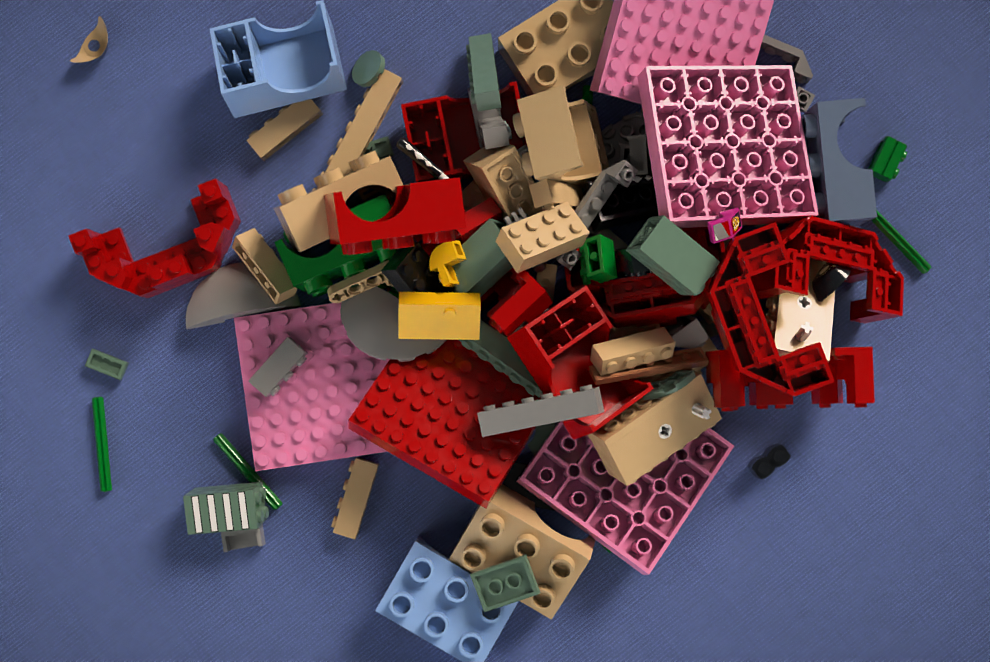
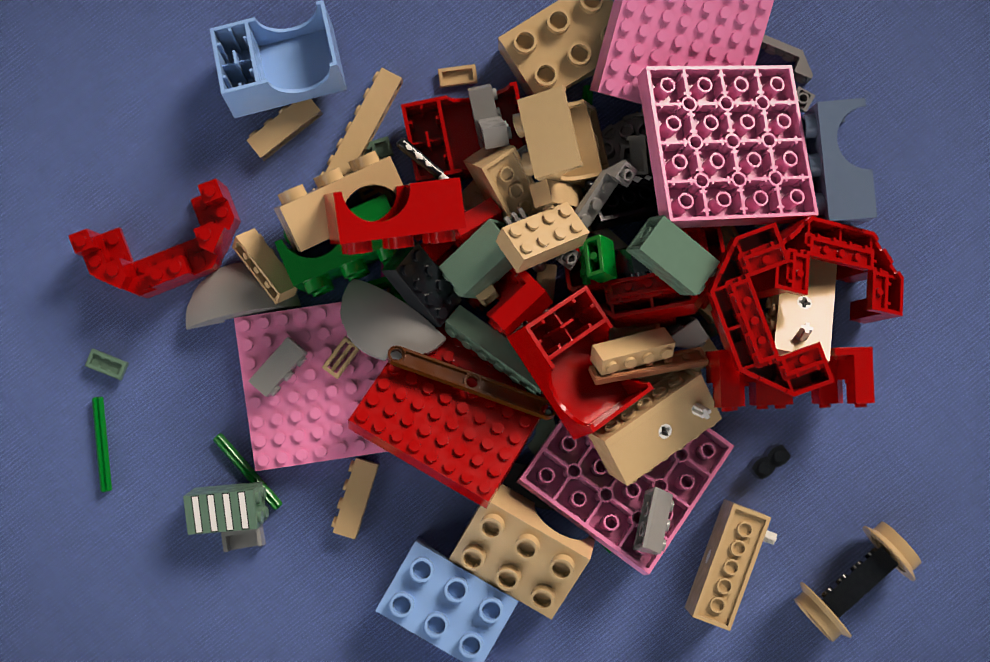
tan piece [70,16,108,63] -> none
tan beam [327,260,393,303] -> none
sand green tile [352,50,385,87] -> none
yellow brick [398,292,481,340] -> none
yellow brick [429,240,466,287] -> none
sand green brick [466,33,502,112] -> none
sand green tile [470,554,541,612] -> none
light grey brick [477,384,604,437] -> none
sand green tile [643,370,696,400] -> none
slope [707,208,742,244] -> none
black piece [812,263,851,302] -> none
green brick [868,136,907,182] -> none
green axle [871,211,931,274] -> none
none -> tan tile [322,336,360,379]
none -> reddish brown beam [387,345,556,420]
none -> tan tile [438,64,478,88]
none -> tan tile [476,284,499,307]
none -> light grey slope [633,487,674,555]
none -> tan piece [684,499,777,631]
none -> brick [794,521,922,642]

